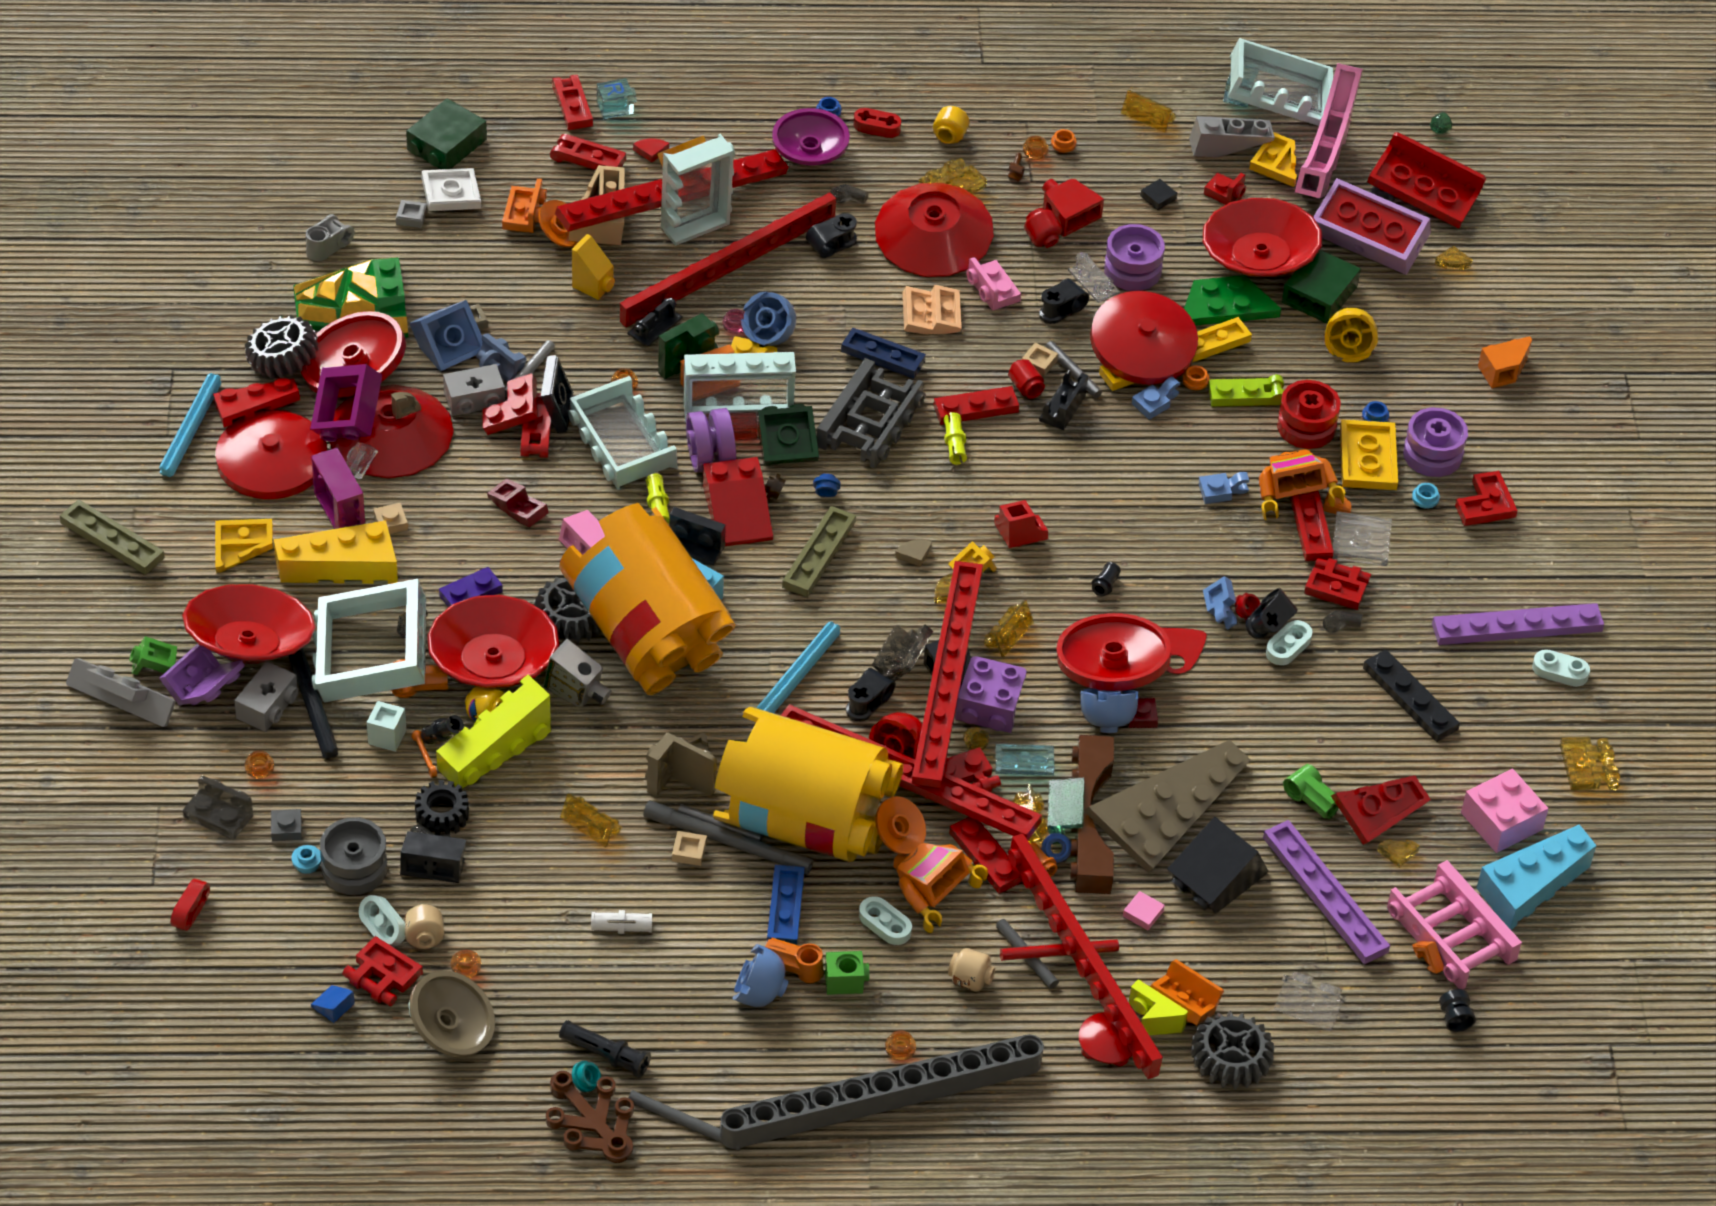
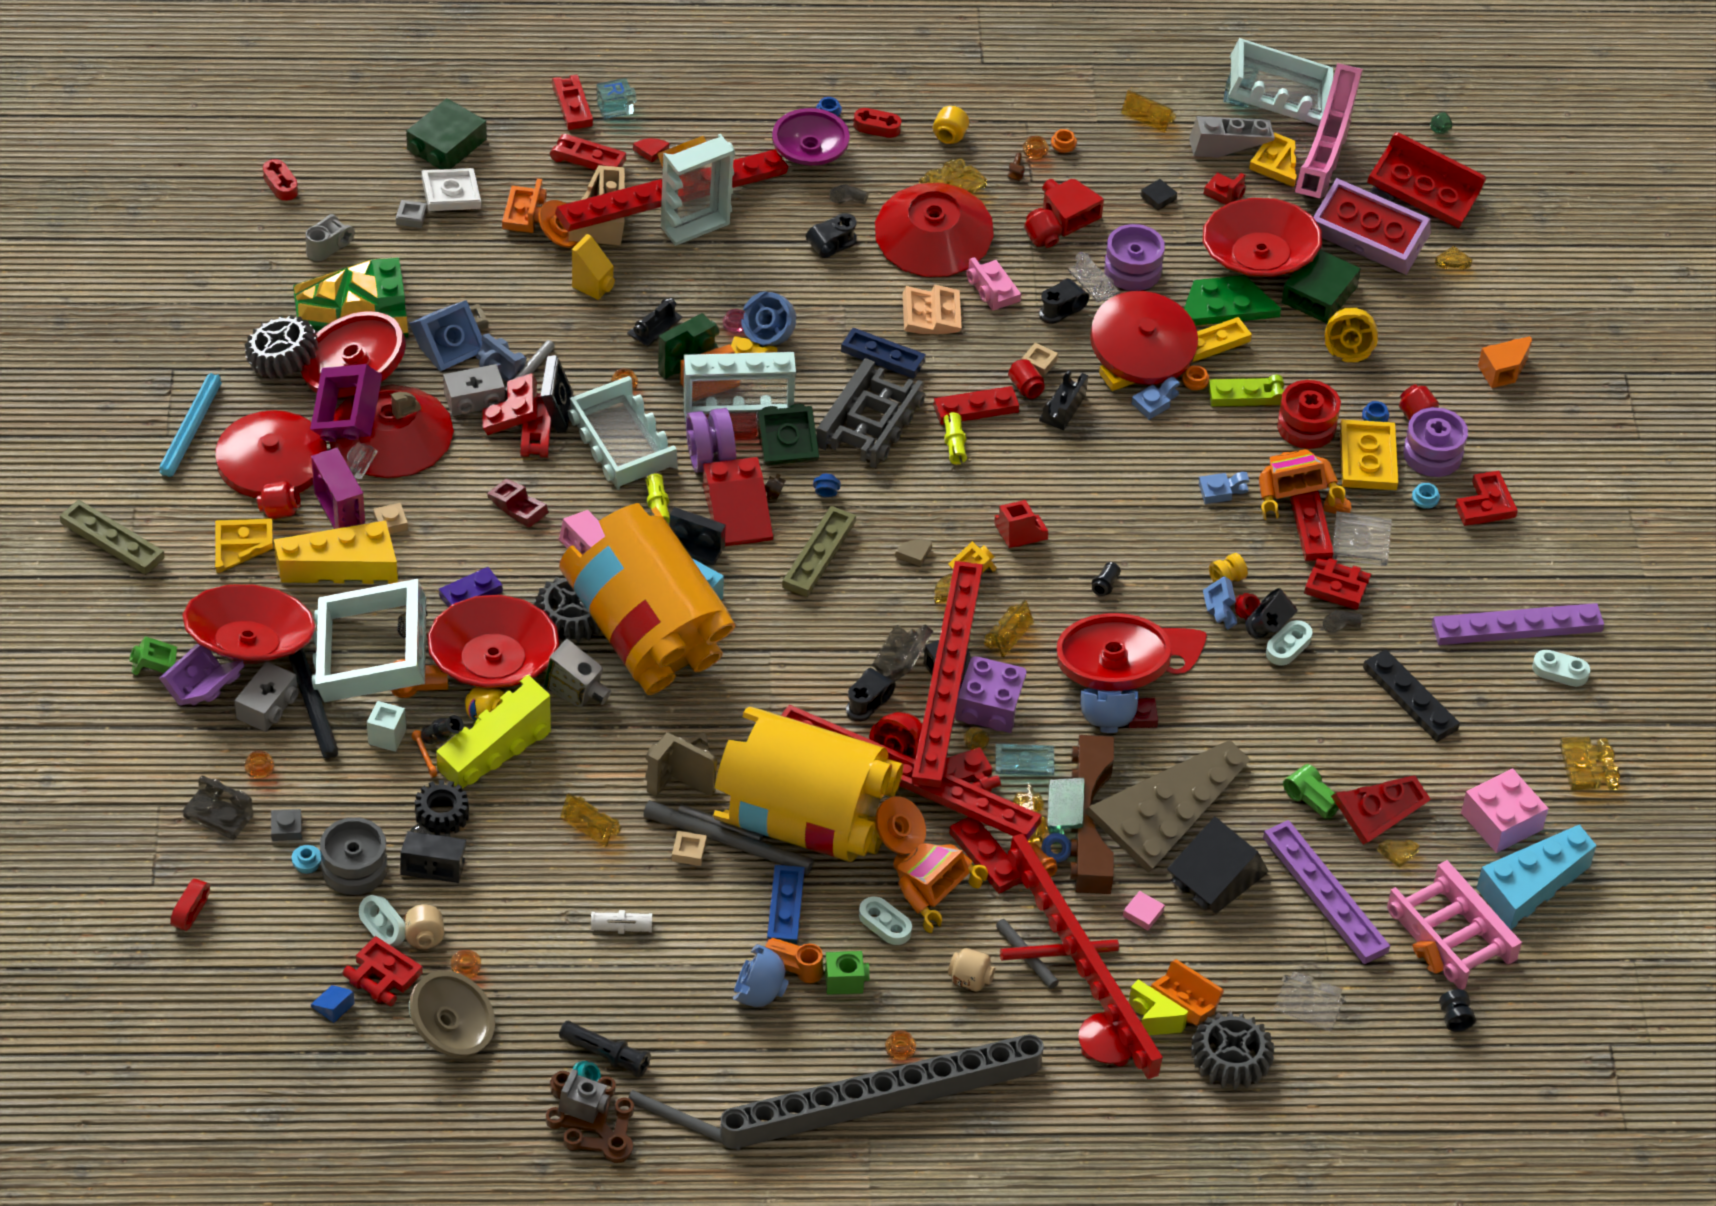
light grey bracket [66,658,176,727] -> none
red wing [213,378,300,428] -> none
red plate [620,192,836,328] -> none
medium azure axle [756,621,840,713] -> none
flat silver bar [1045,341,1102,398] -> none
none -> red head [257,481,301,520]
none -> red beam [263,159,298,201]
none -> flat silver brick [558,1069,610,1123]
none -> yellow wheel [1209,553,1248,582]
none -> red head [1399,384,1439,421]

